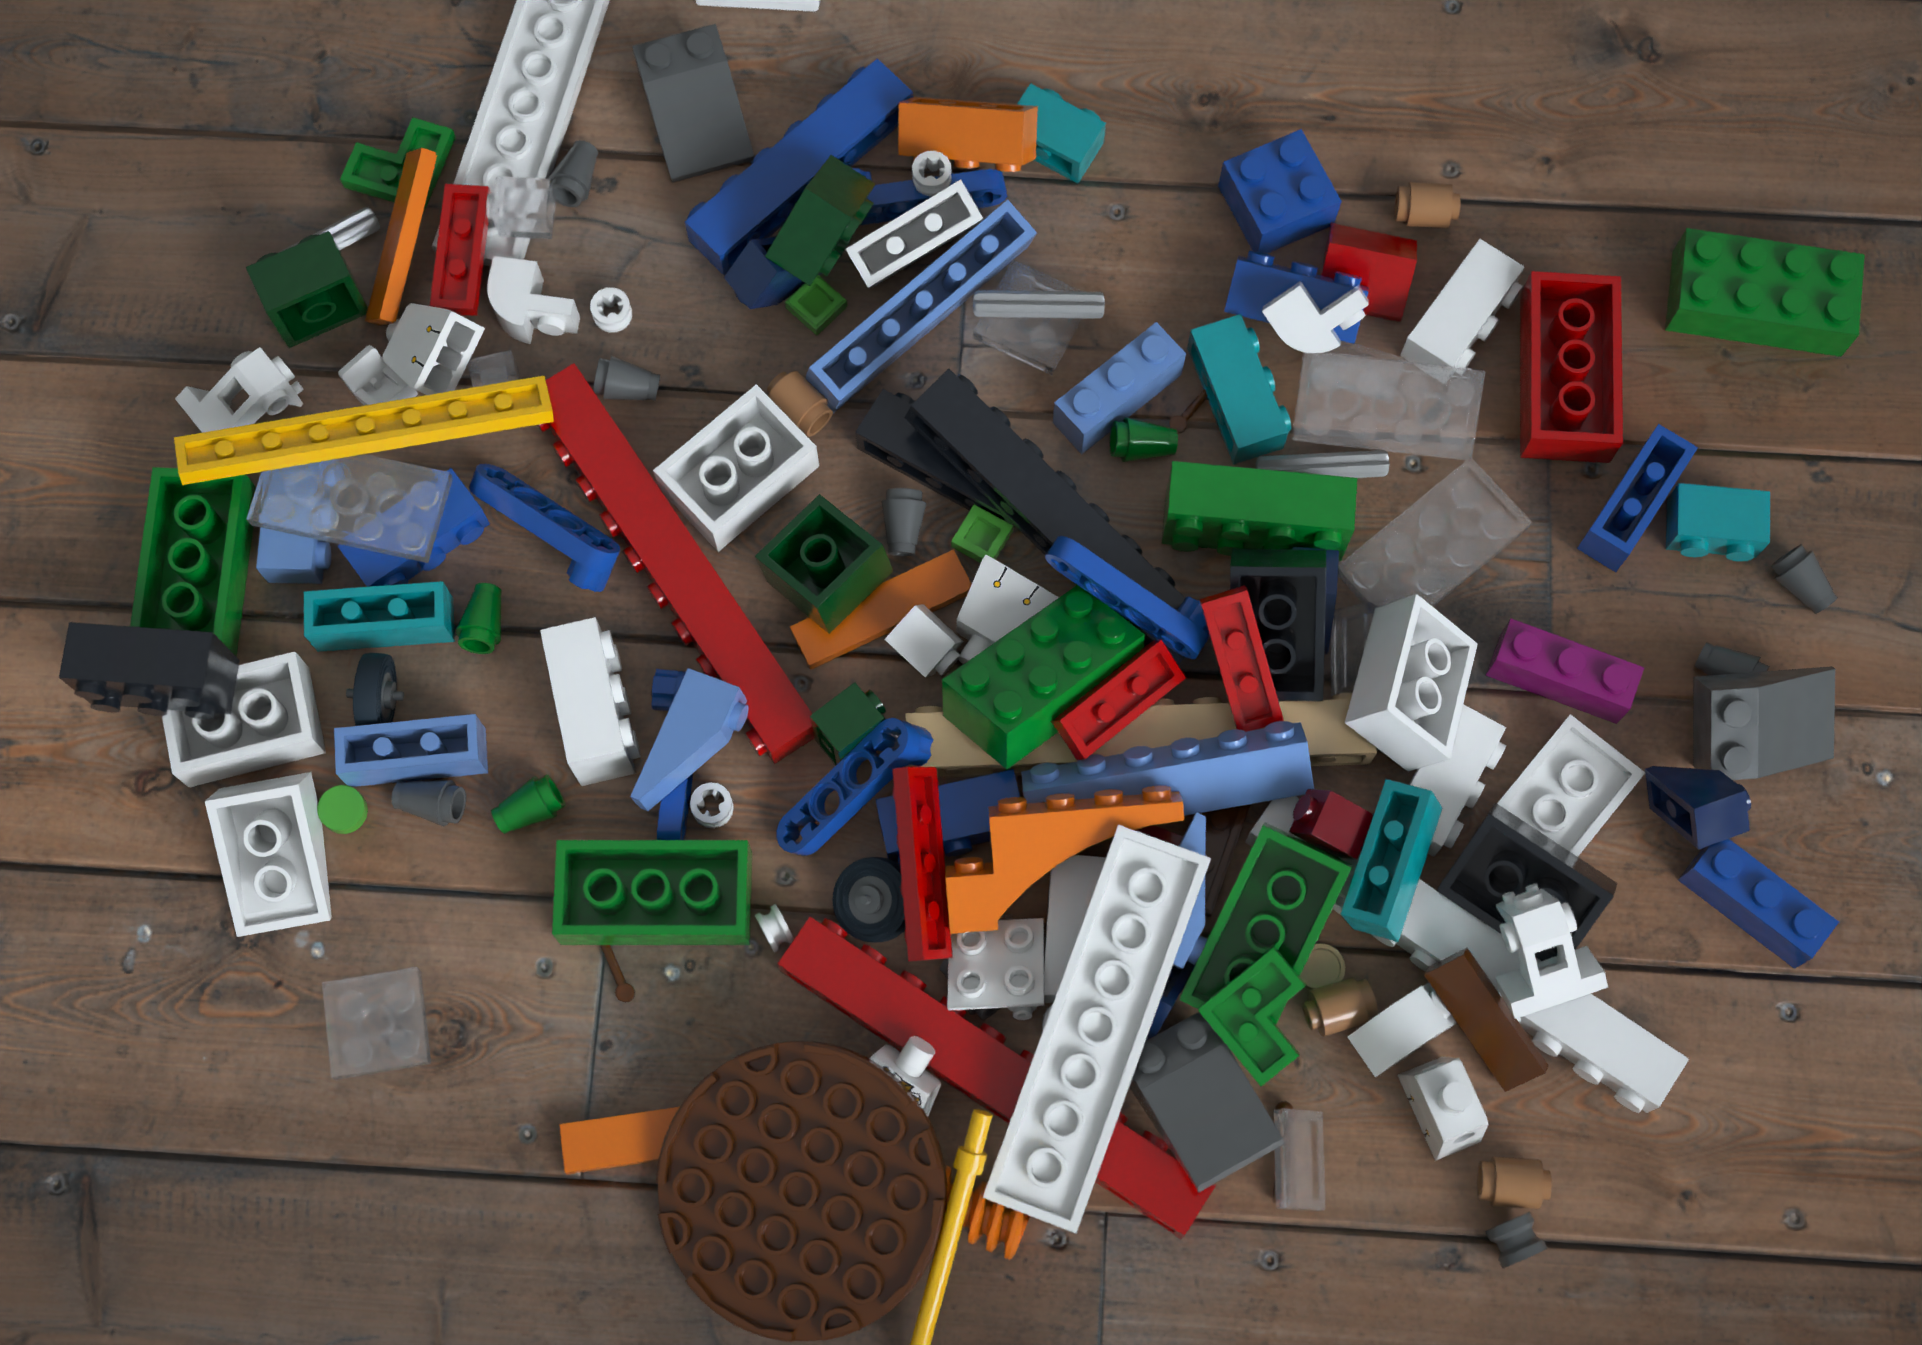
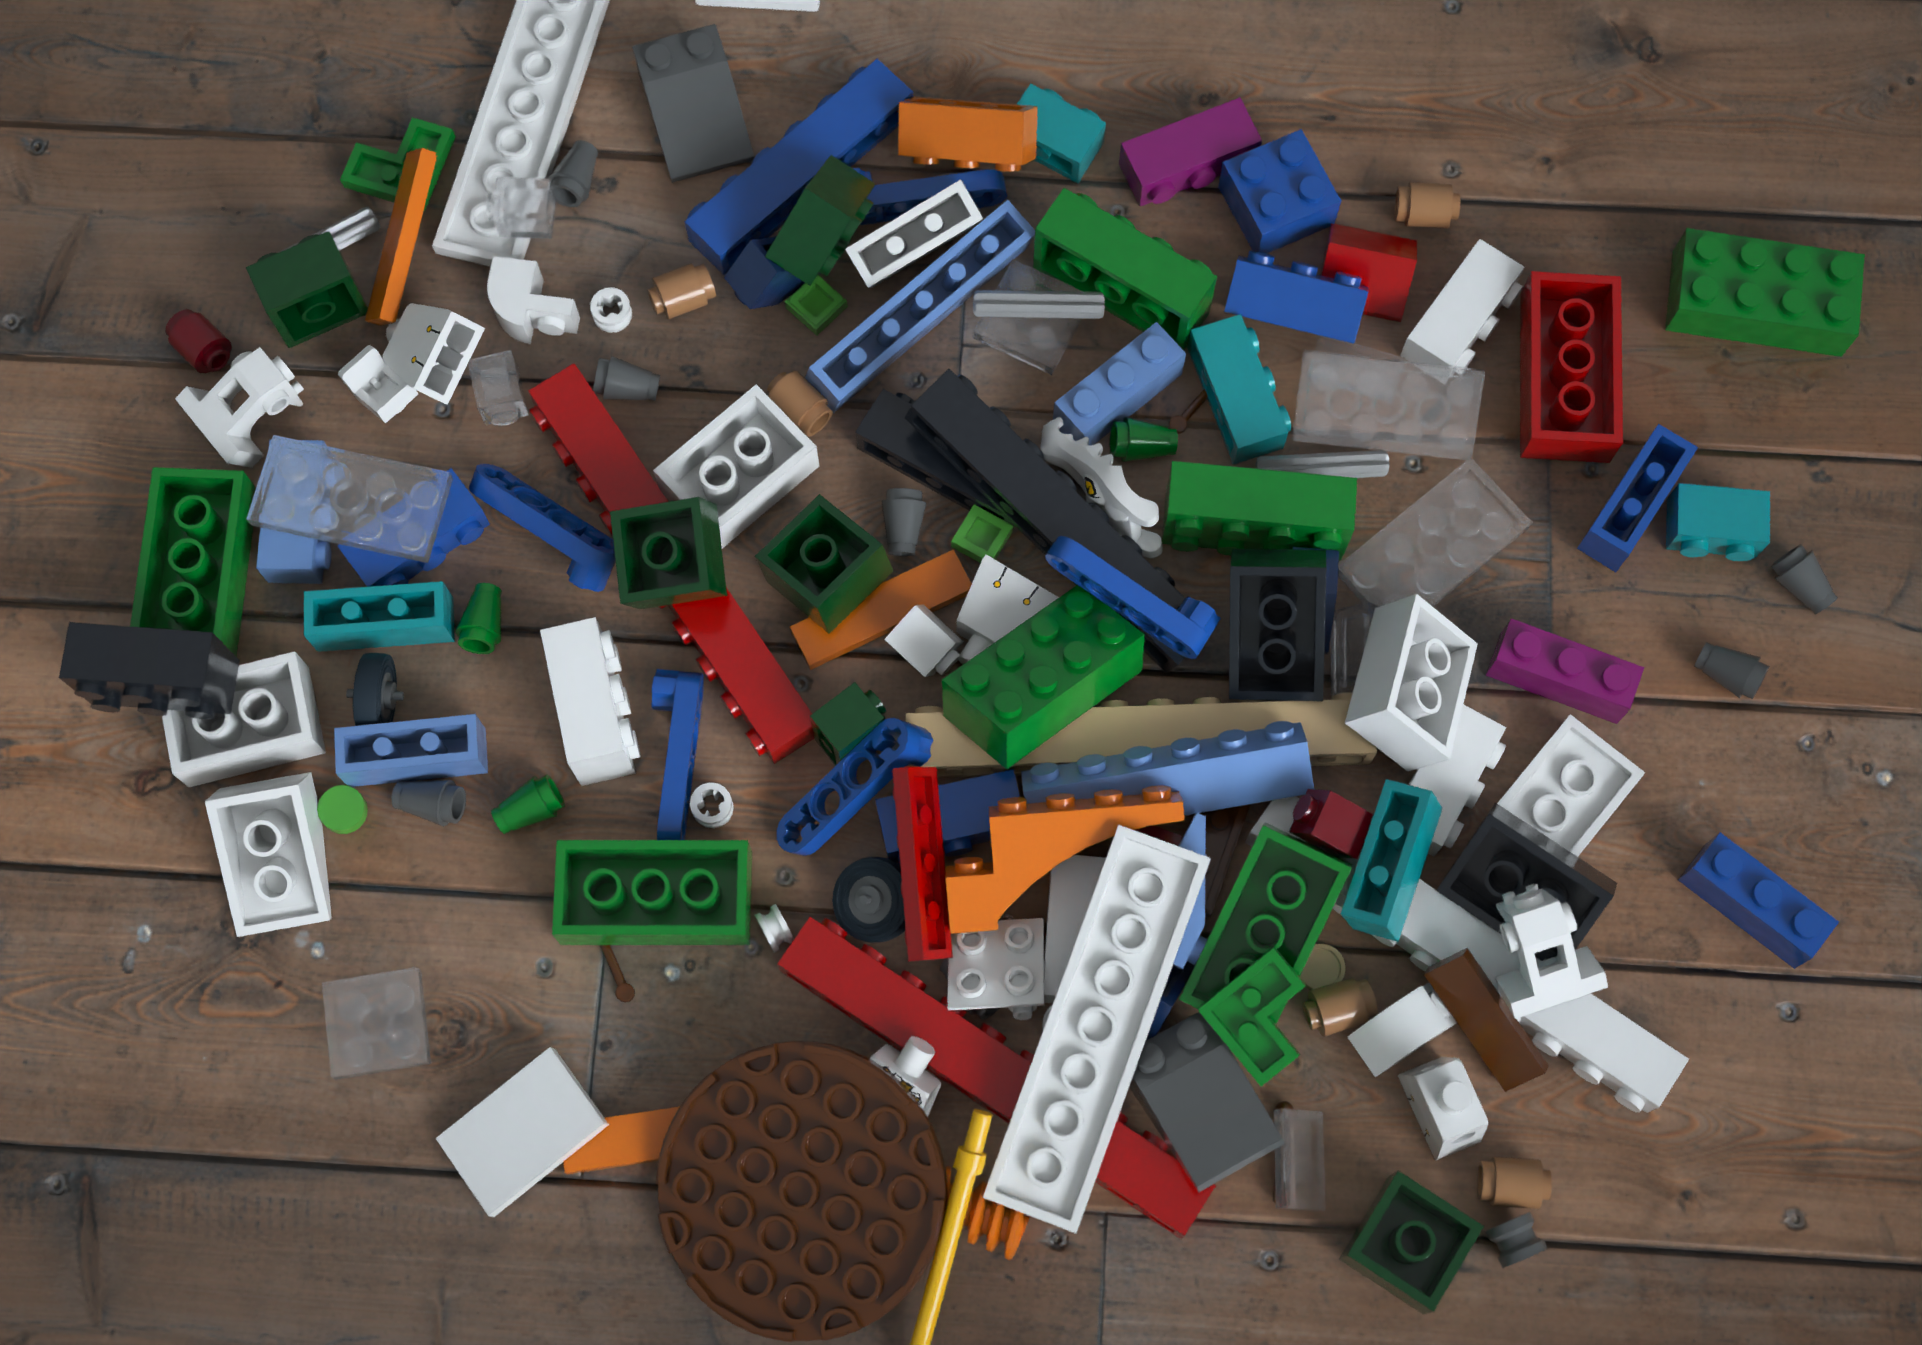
yellow plate [174,376,554,485] -> none
red plate [429,184,492,316] -> none
medium blue slope [630,668,749,811] -> none
white bush [912,151,952,196] -> none
red plate [1051,639,1186,760] -> none
red plate [1199,586,1284,732] -> none
white brick [1262,281,1369,353] -> none
dark blue slope [1645,766,1751,850] -> none
dark grey slope [1693,666,1835,780] -> none
none -> dark red brick [165,309,232,374]
none -> white tile [435,1047,609,1217]
none -> dark green brick [610,497,727,609]
none -> medium nougat brick [647,263,716,320]
none -> green brick [1033,188,1217,351]
none -> white animal [1040,417,1163,558]
none -> magenta brick [1119,97,1262,207]
none -> dark green brick [1339,1171,1484,1315]

